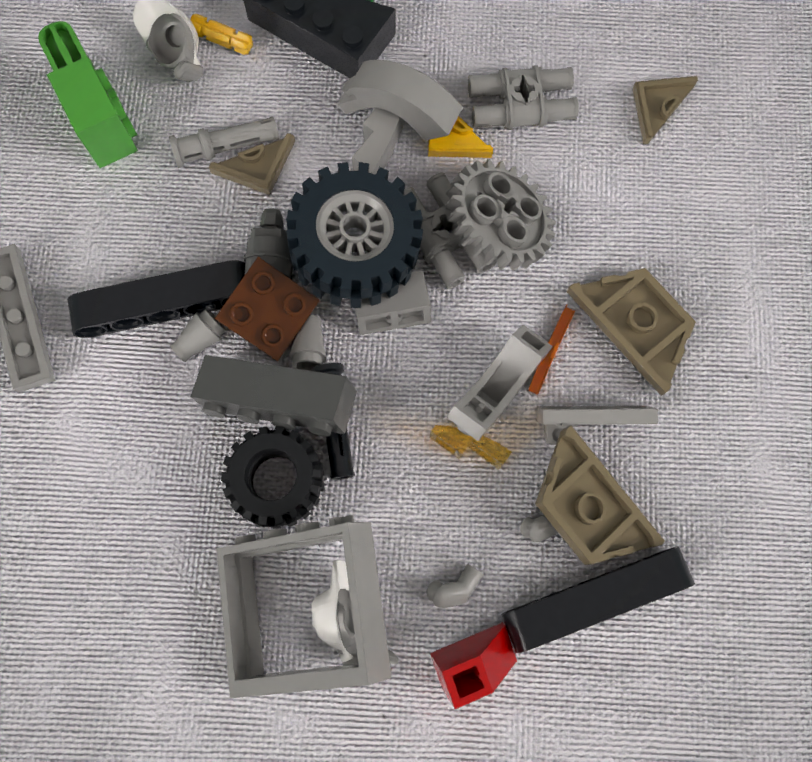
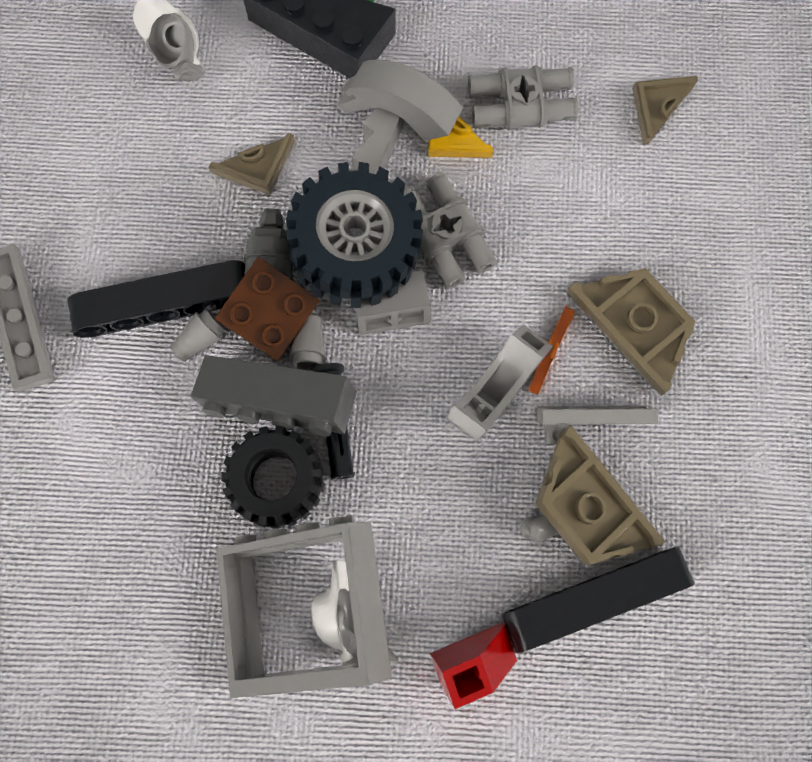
bright green brick [38,21,138,168] -> none
light grey pin [169,117,279,168] -> none
yellow axle [190,14,253,55] -> none
light grey arm [426,564,484,608] -> none
clear yellow slope [430,425,512,470] -> none
light grey gear [445,159,556,271] -> none

